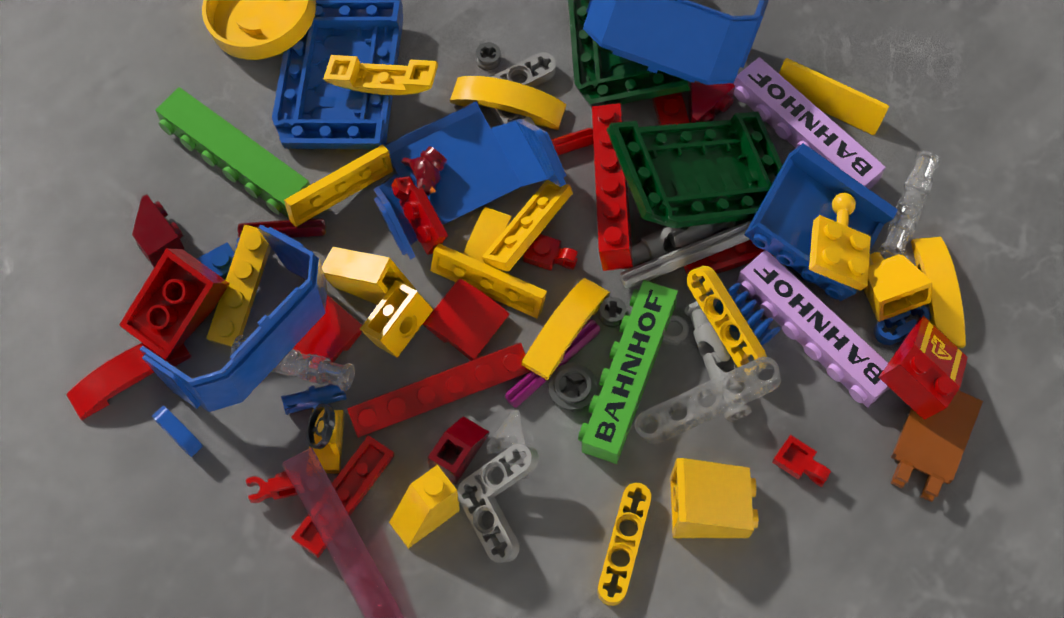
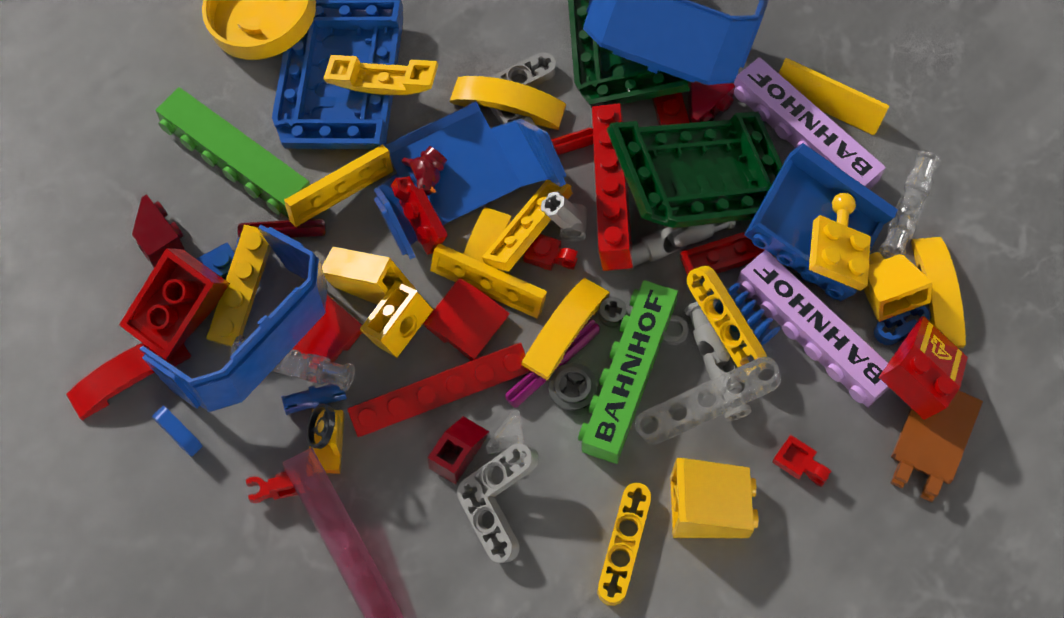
red plate [291,435,395,558] -> none
yellow slope [389,464,460,549] -> none
dark grey bush [476,42,501,71] -> none
light grey axle [620,221,751,289] -> none
none -> light grey piece [541,191,588,242]

